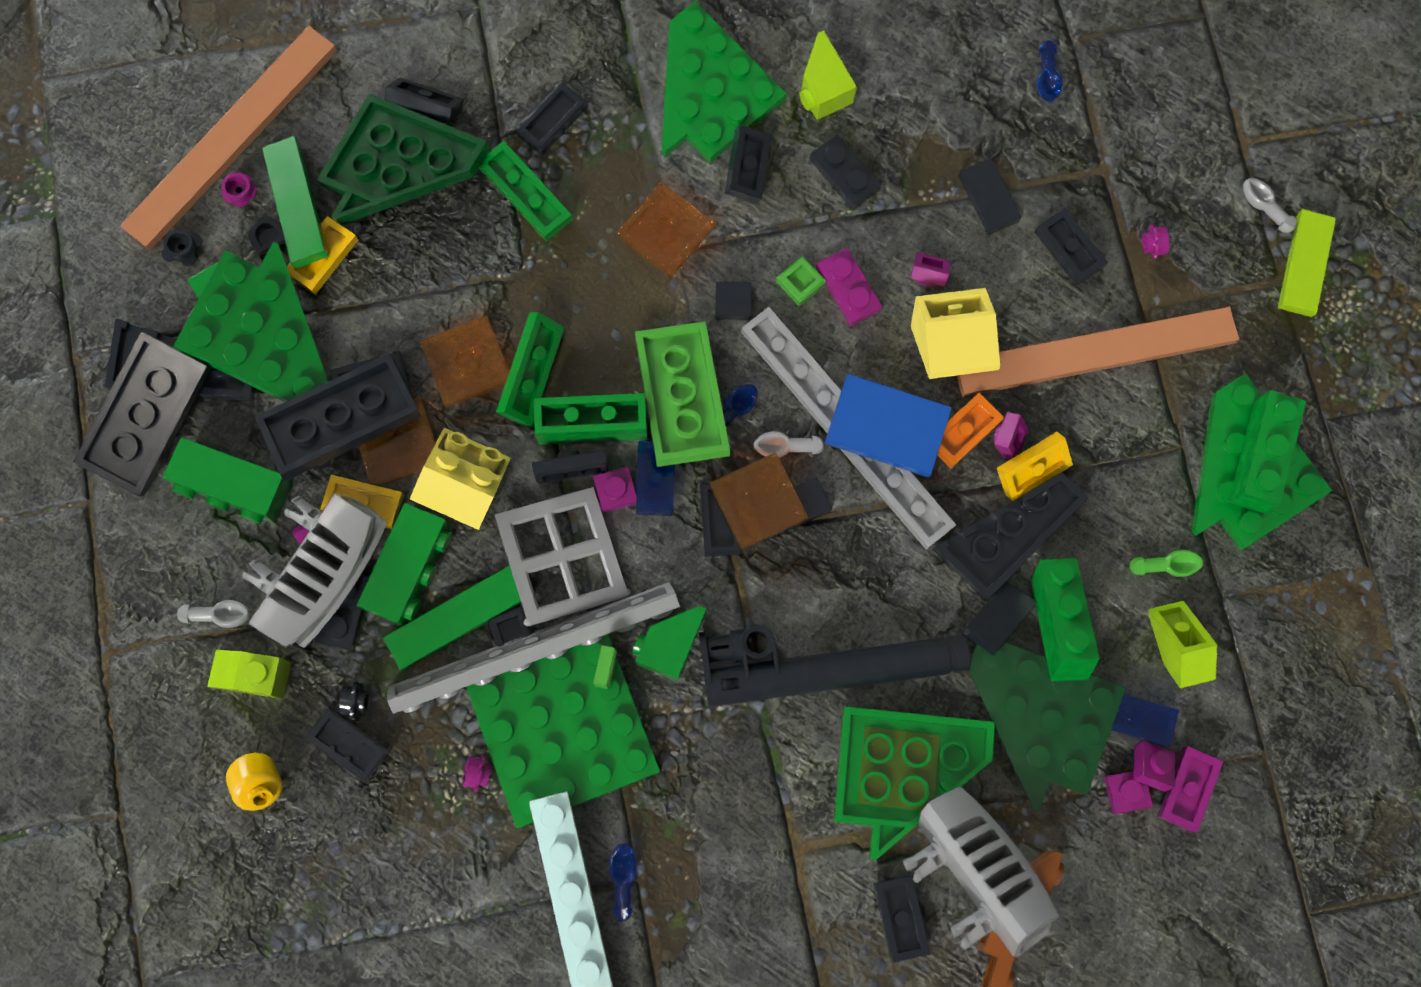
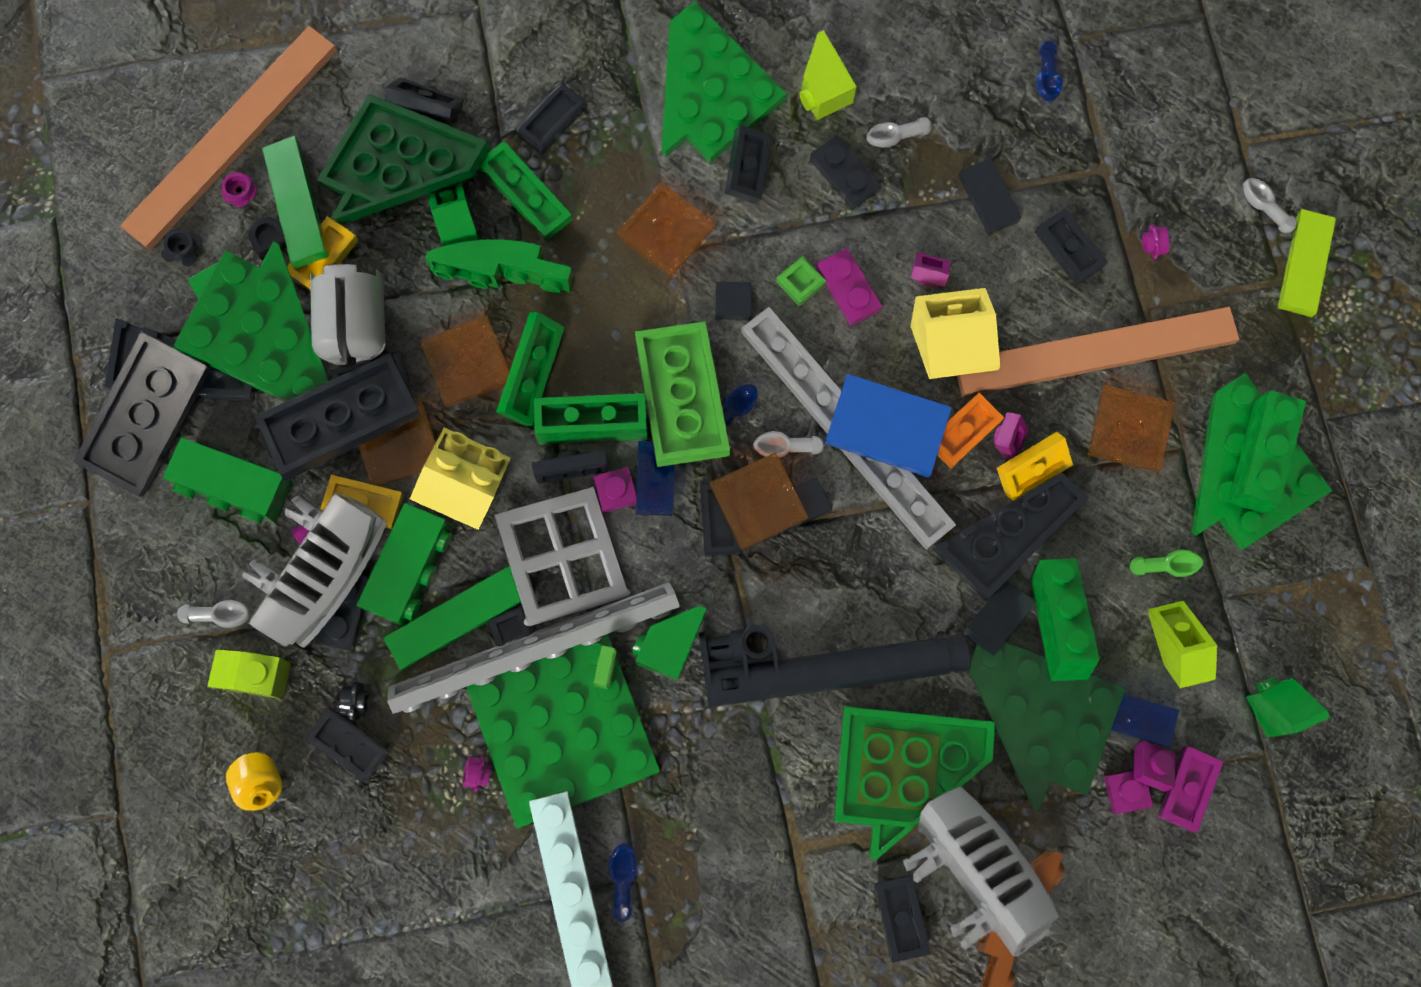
none -> light grey cylinder [310,264,385,365]
none -> green slope [425,240,574,293]
none -> green slope [428,182,478,246]
none -> light grey piece [867,117,932,147]
none -> clear orange tile [1087,385,1175,473]
none -> green slope [1246,676,1330,738]

